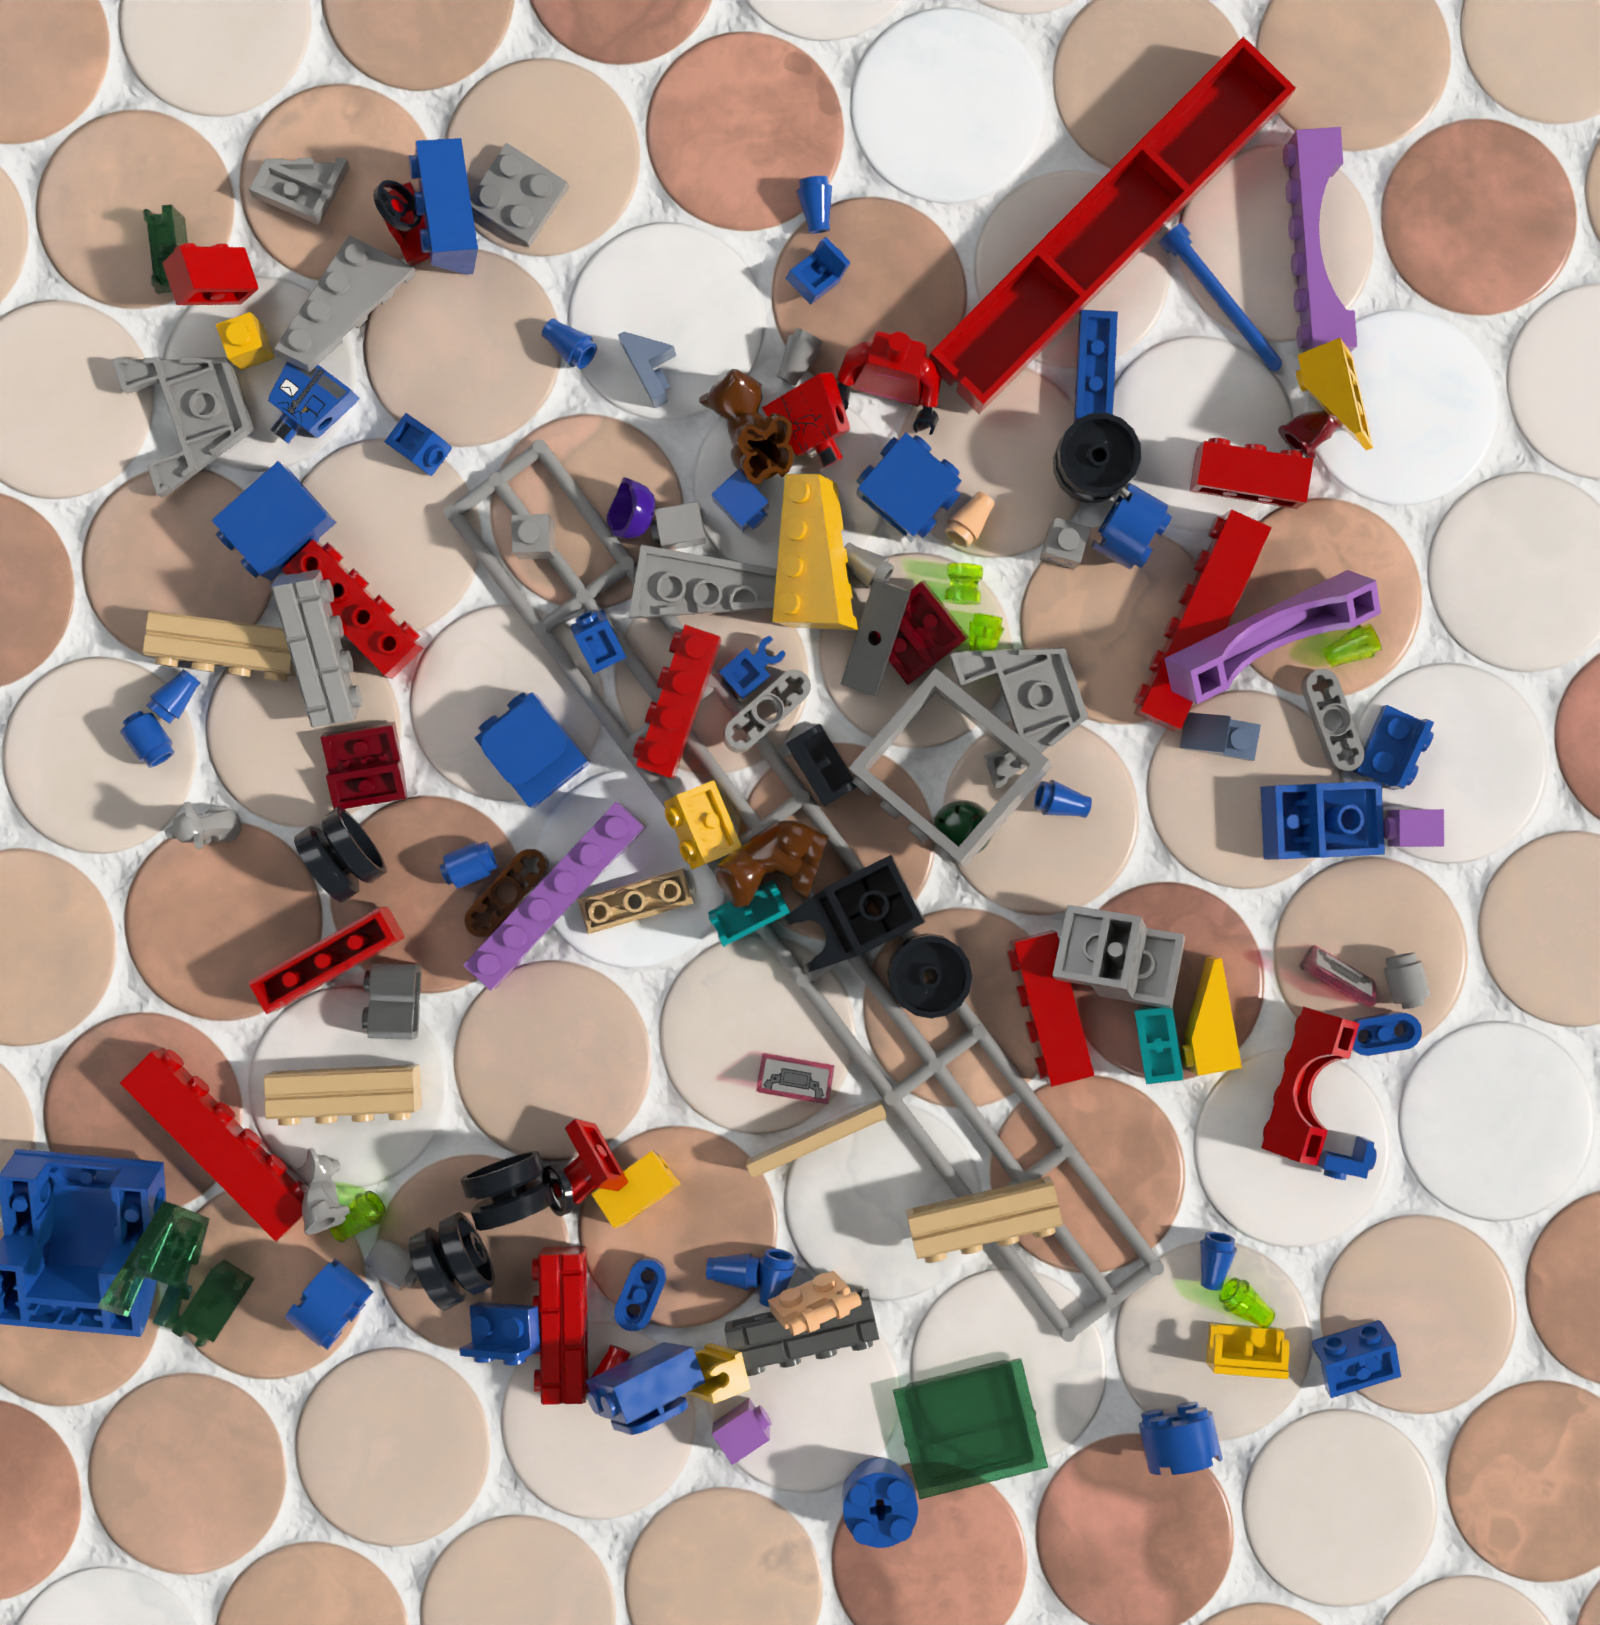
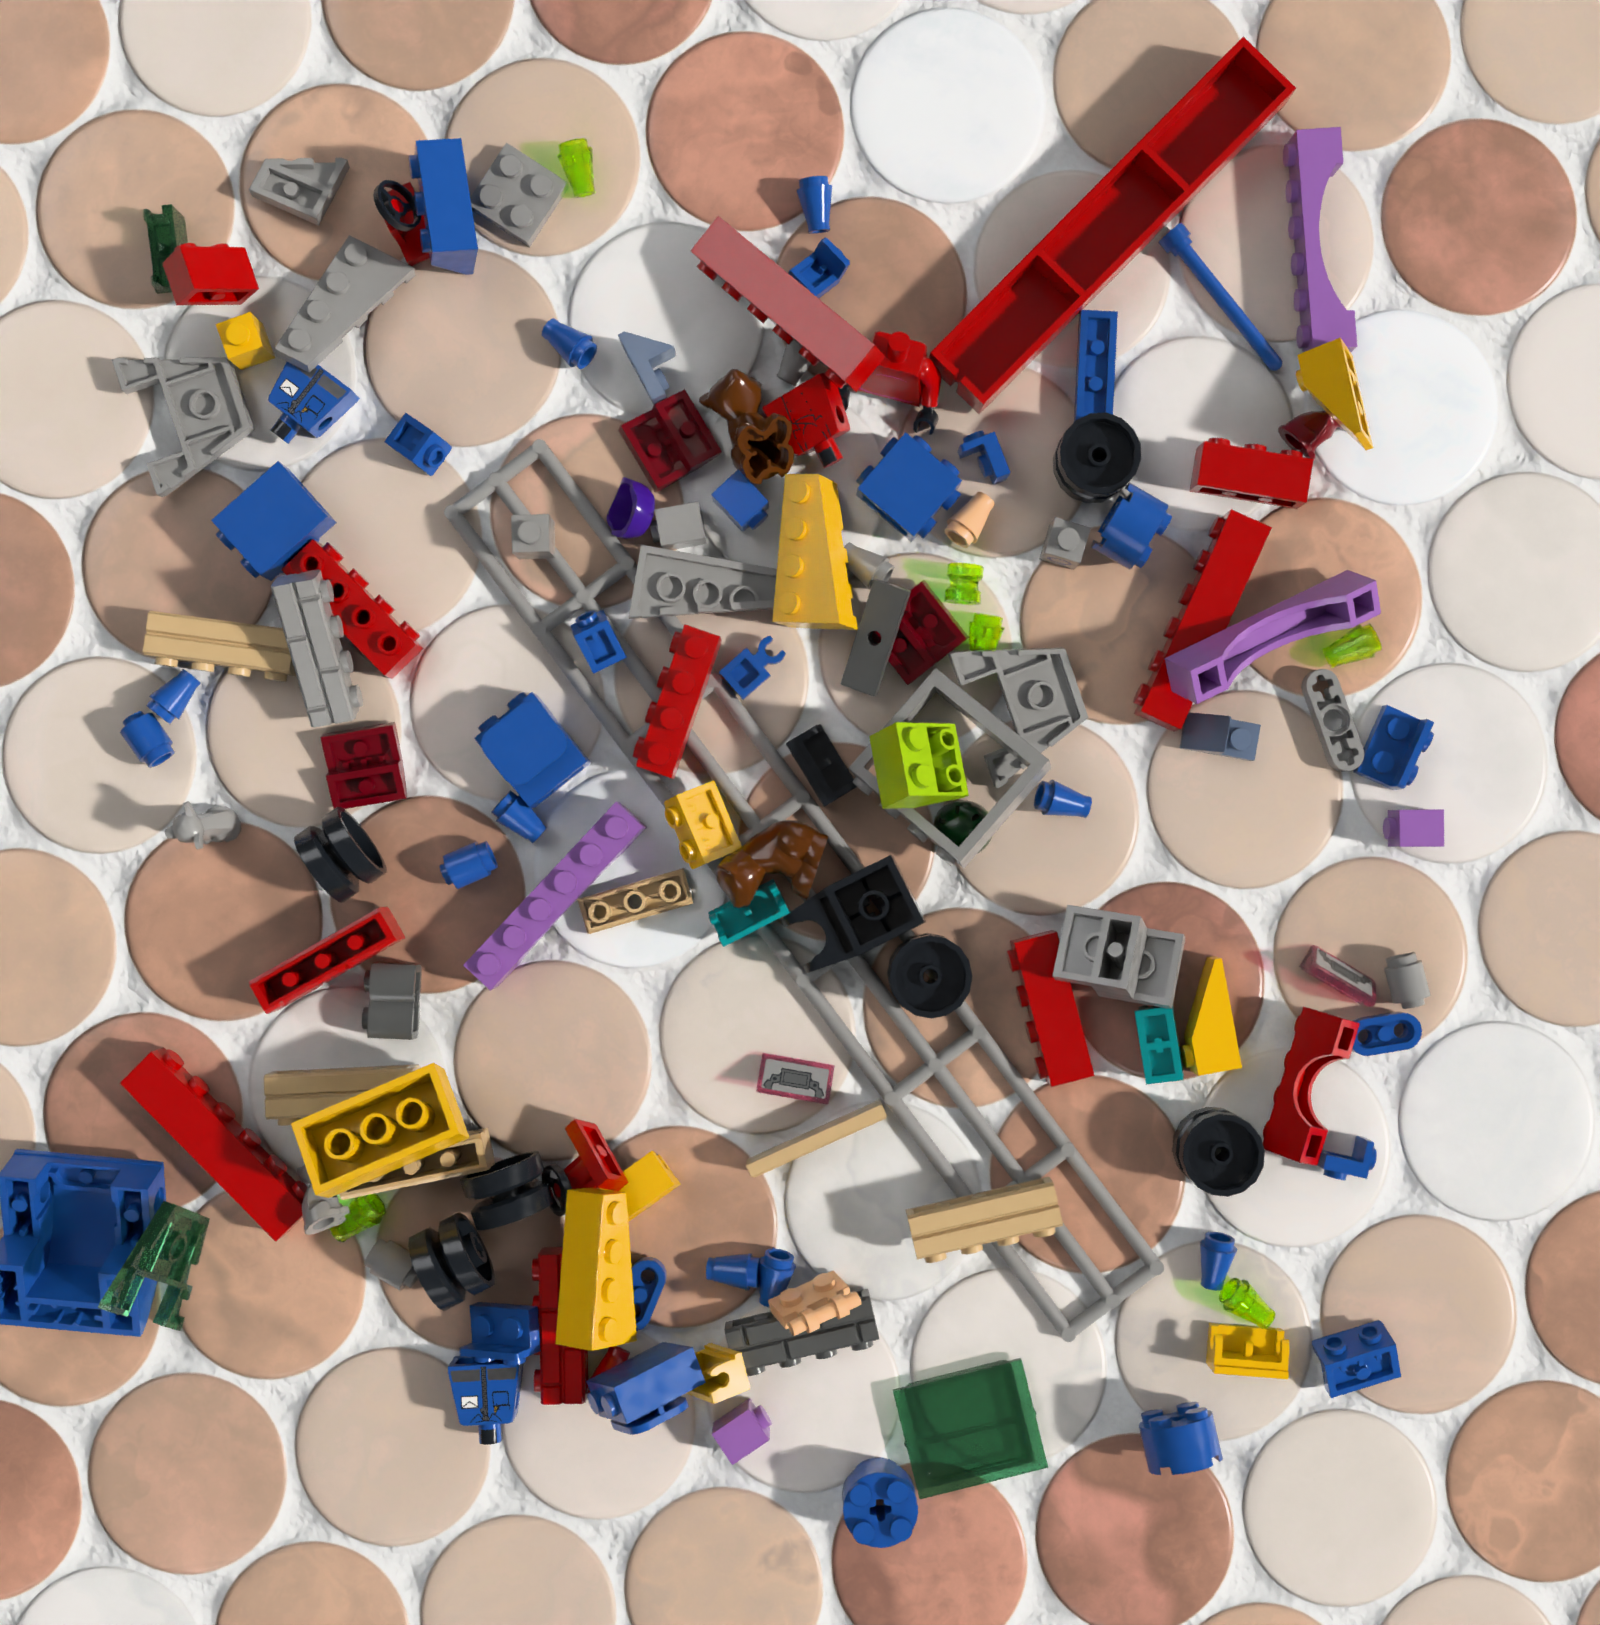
clear green hinge [171,1259,255,1347] -> none
blue brick [284,1258,374,1350] -> none
reddish brown beam [464,849,549,937] -> none
light grey beam [722,670,811,753] -> none
blue slope [1260,781,1385,860] -> none
none -> yellow brick [291,1063,470,1198]
none -> tan brick [339,1127,495,1200]
none -> blue torso [448,1356,524,1445]
none -> blue cone [491,790,547,843]
none -> yellow wedge [555,1188,637,1351]
none -> clear neon green cone [557,138,596,198]
none -> dark red slope [618,389,722,493]
none -> brick [690,216,885,392]
none -> lime slope [869,722,969,809]
none -> blue bracket [957,431,1011,485]
none -> black wheel [1172,1107,1265,1197]

